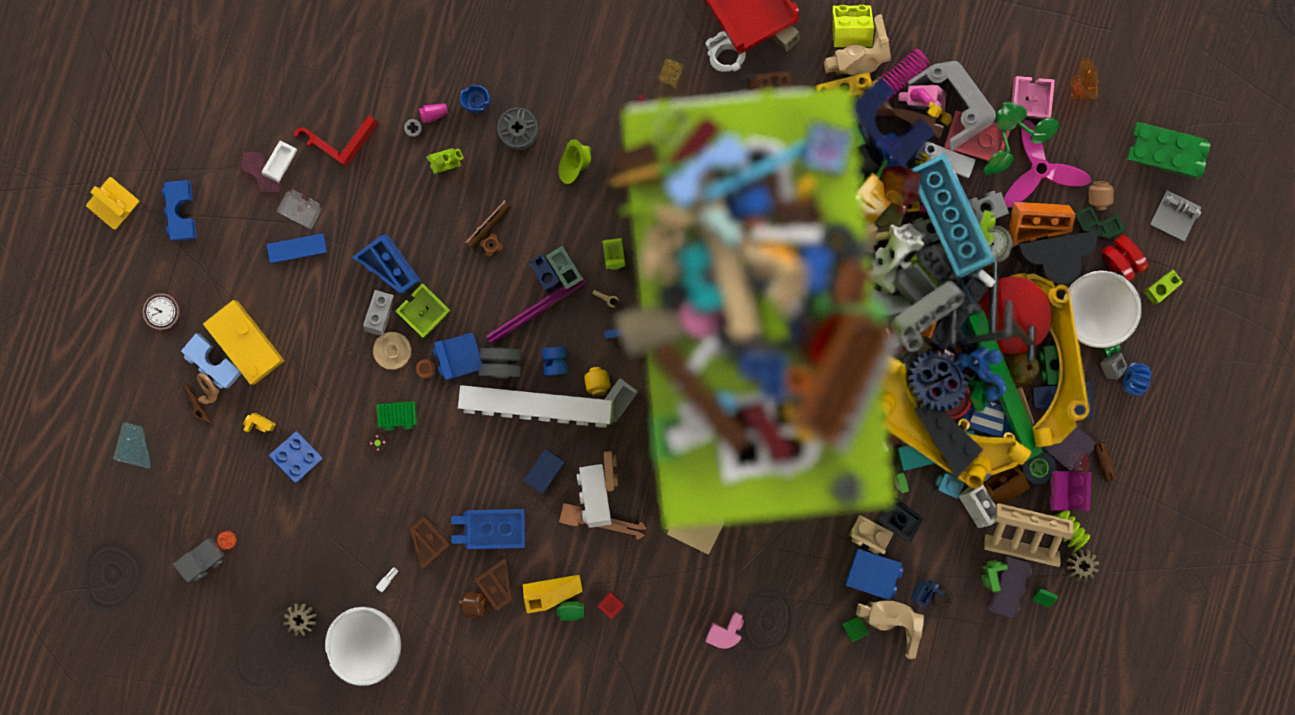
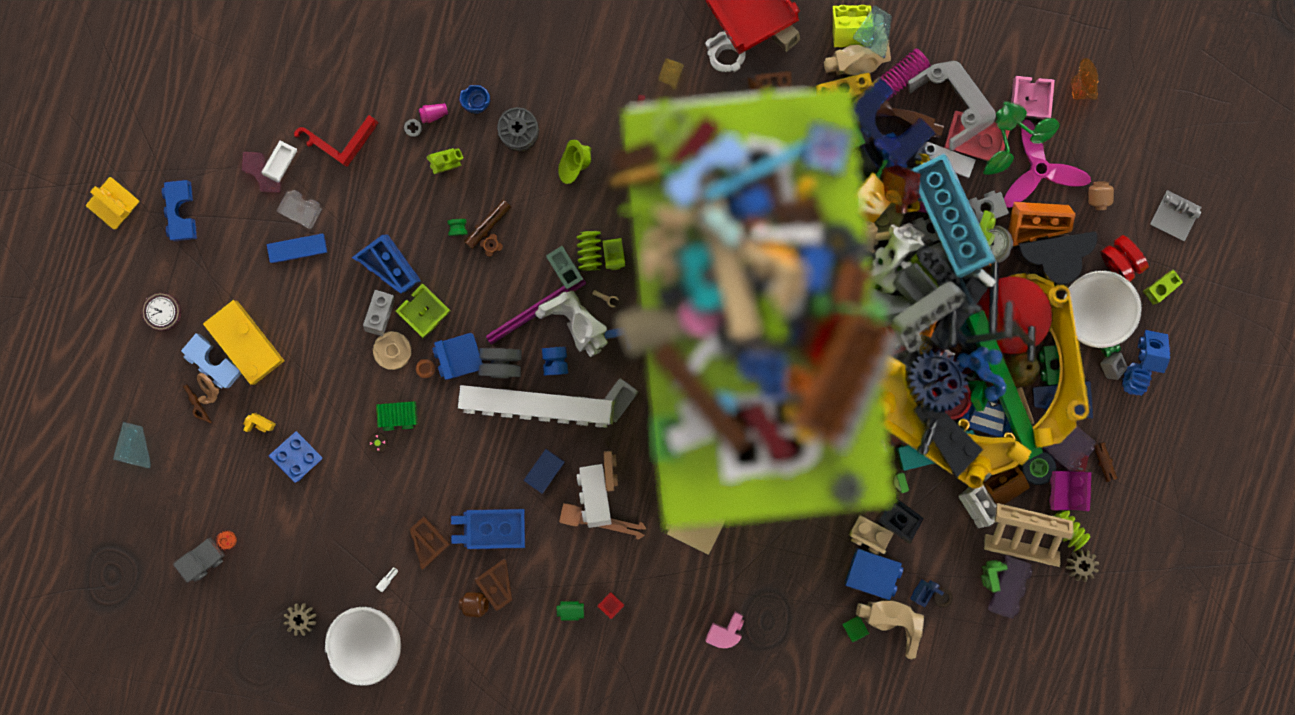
yellow slope [523,575,583,613] -> none
dark blue leg [529,254,562,293] -> none
yellow head [584,367,611,397] -> none
torso [899,85,952,126] -> none
medium azure bracket [935,472,965,499] -> none
green slope [1032,587,1058,607] -> none
dark green tile [1075,205,1126,240] -> none
green piece [1127,122,1210,179] -> none
none -> green wheel [447,219,468,236]
none -> white hips [535,291,608,357]
none -> lime piece [577,231,602,271]
none -> clear light blue wing [853,5,892,59]
none -> black axle [917,417,939,455]
none -> blue brick [1138,330,1170,373]

